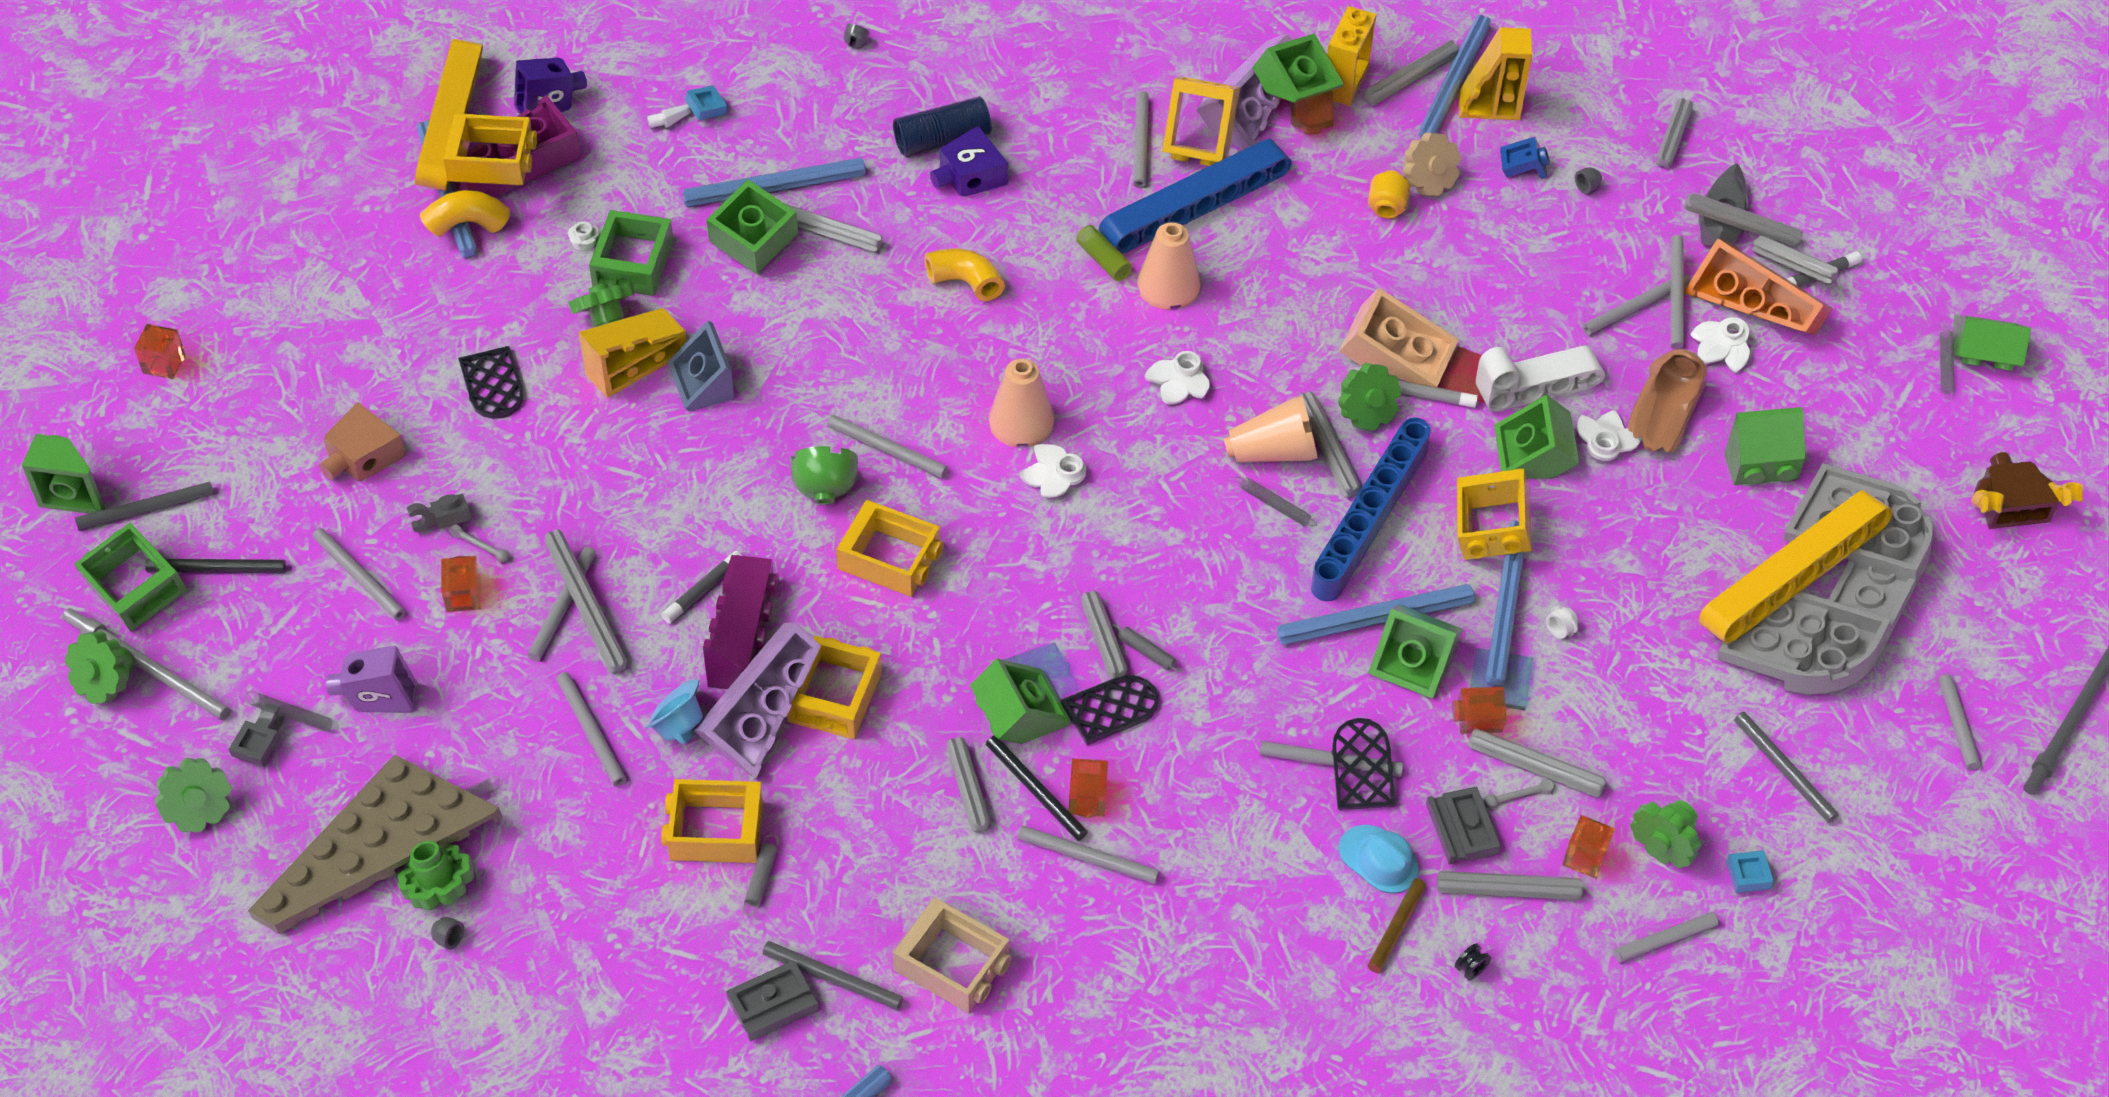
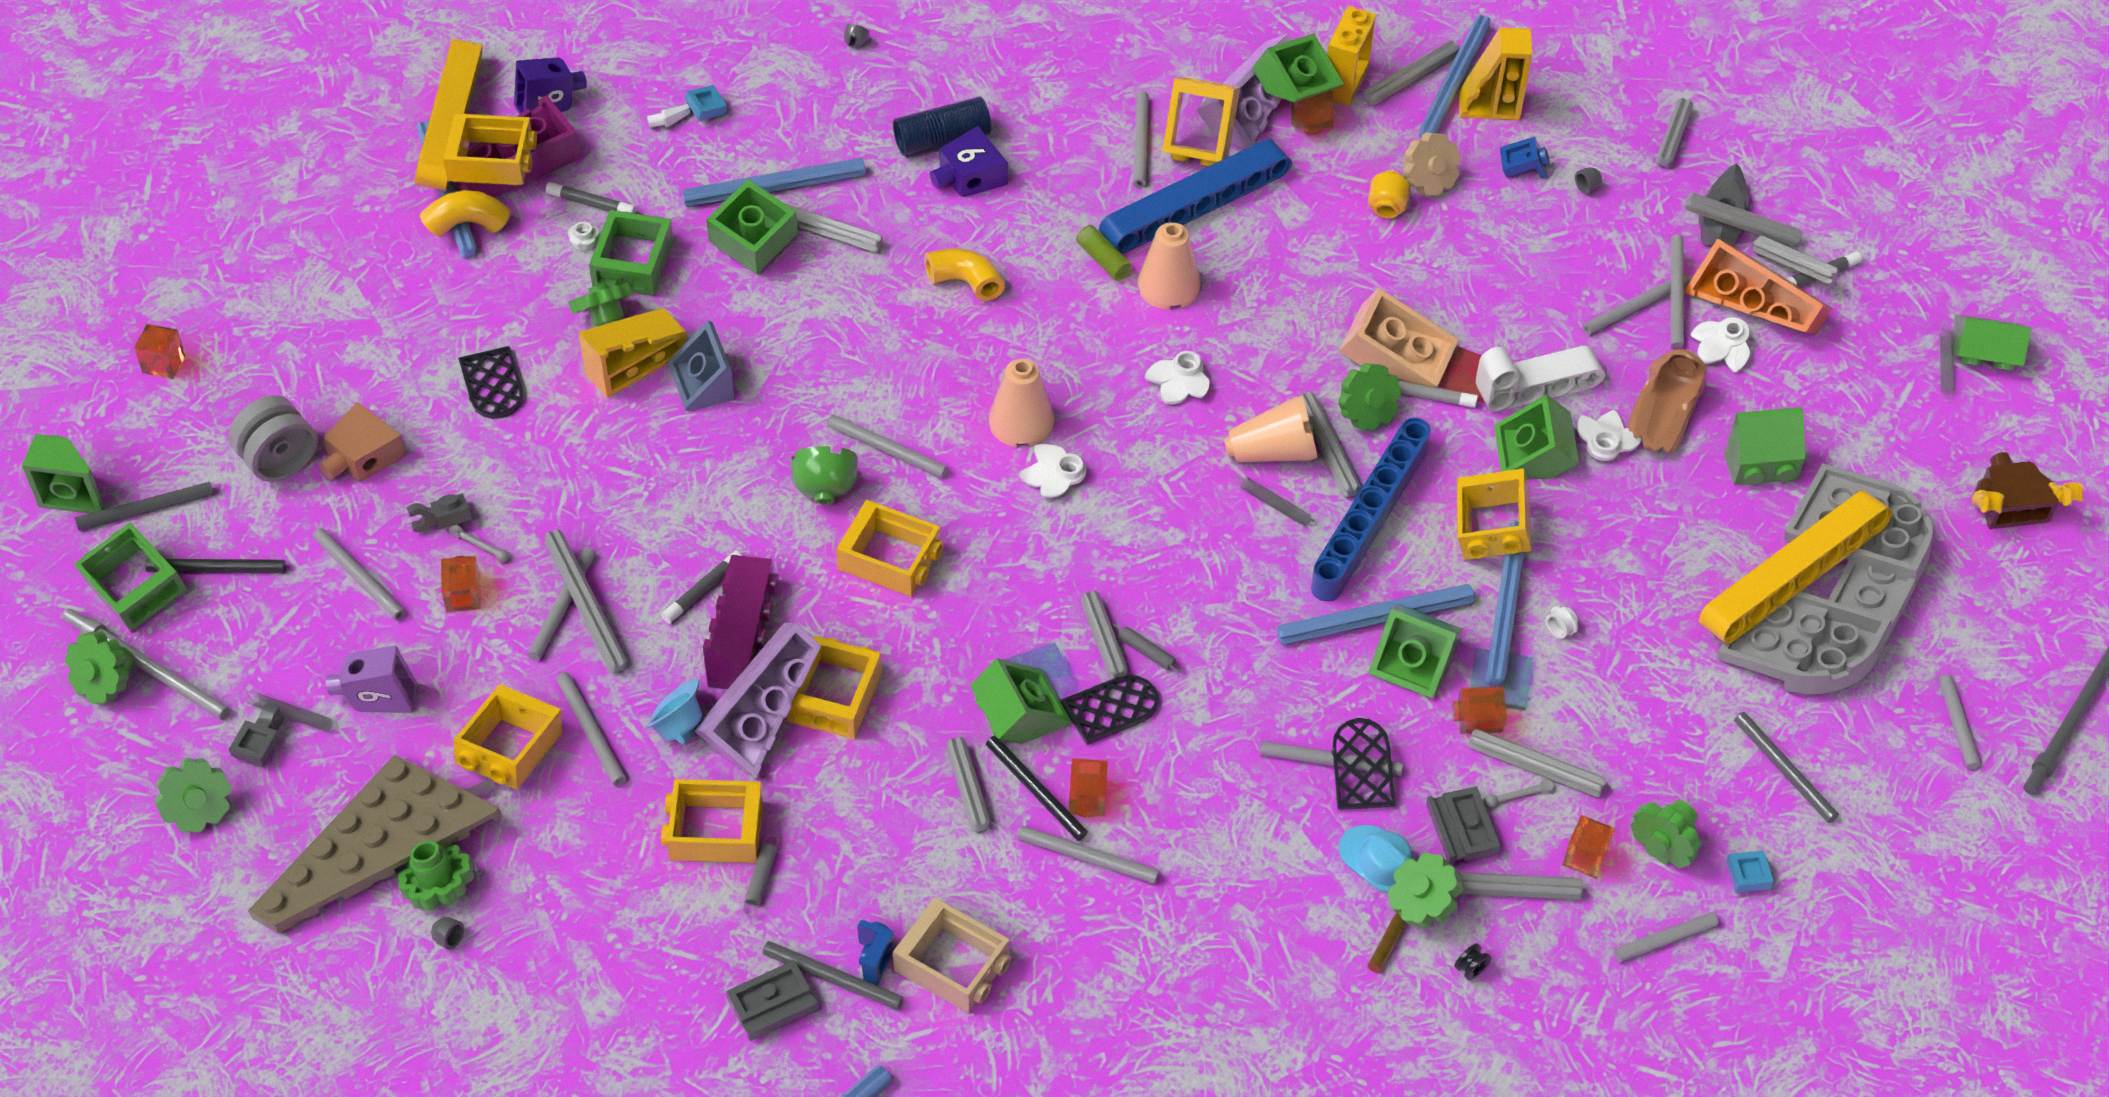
none -> light grey wheel [228,395,318,482]
none -> yellow window [453,684,562,789]
none -> dark grey bar [546,182,637,214]
none -> blue bracket [857,920,896,986]
none -> bright green plant [1388,852,1463,928]

